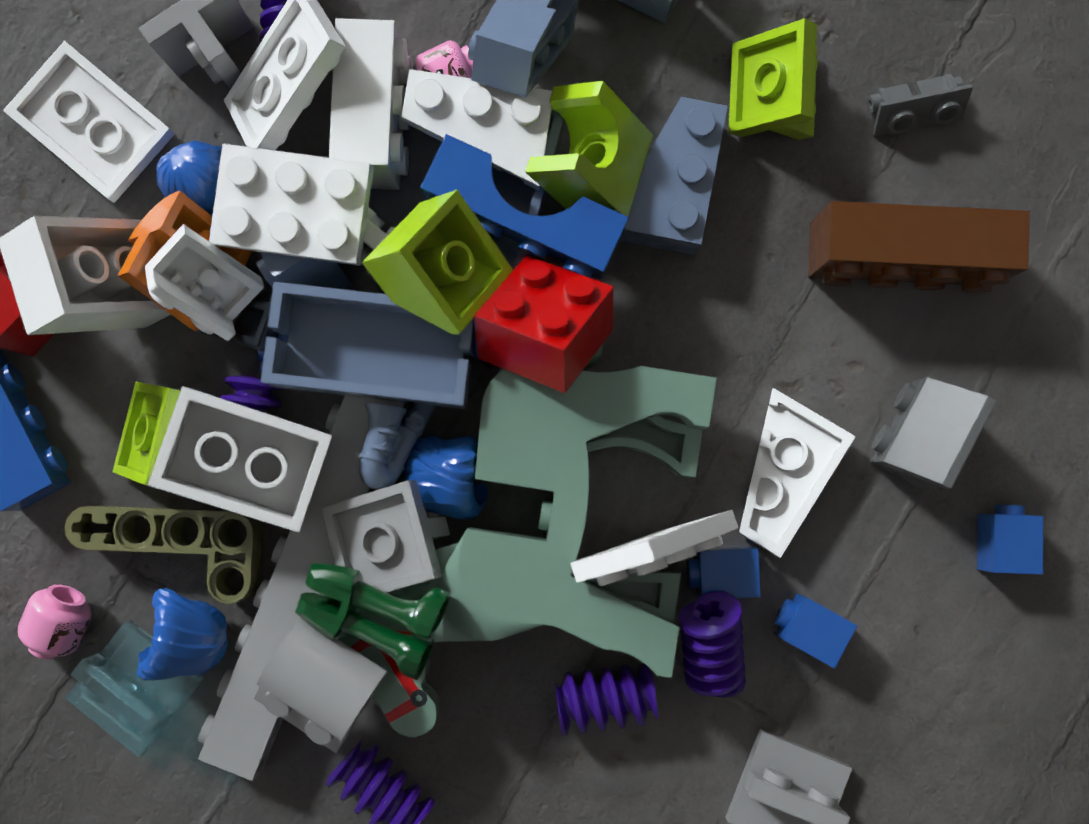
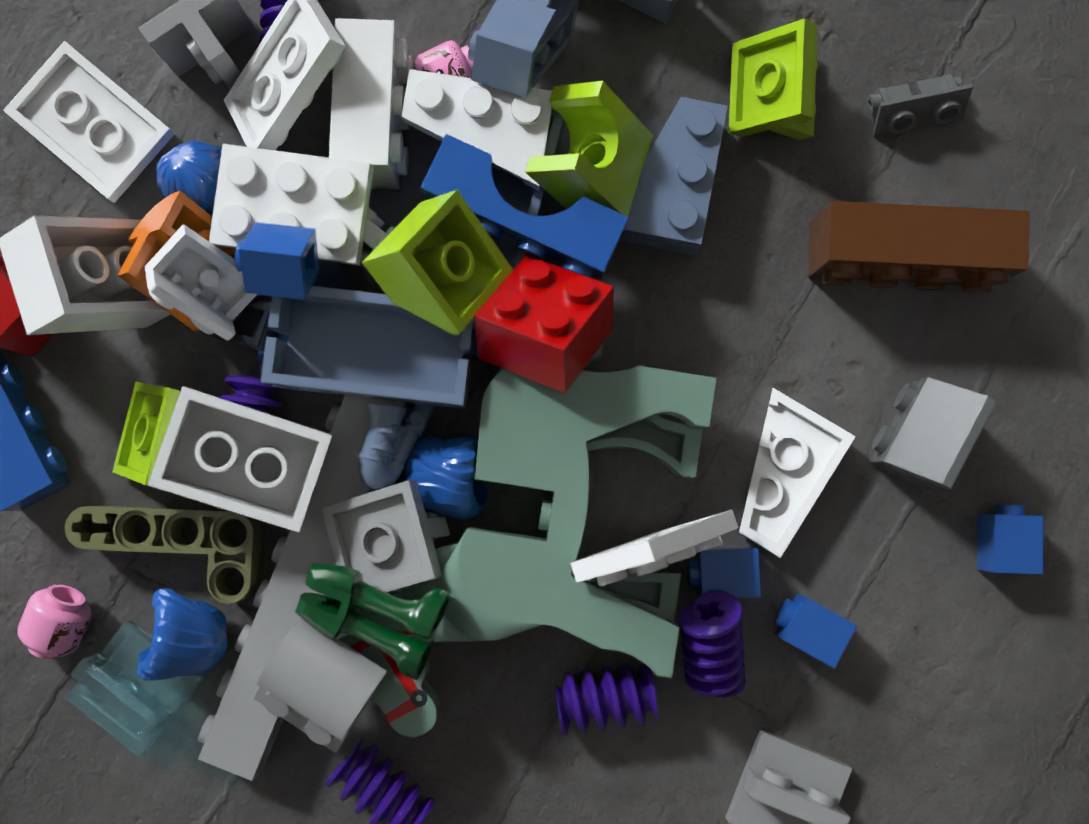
none -> blue brick [235,222,320,300]

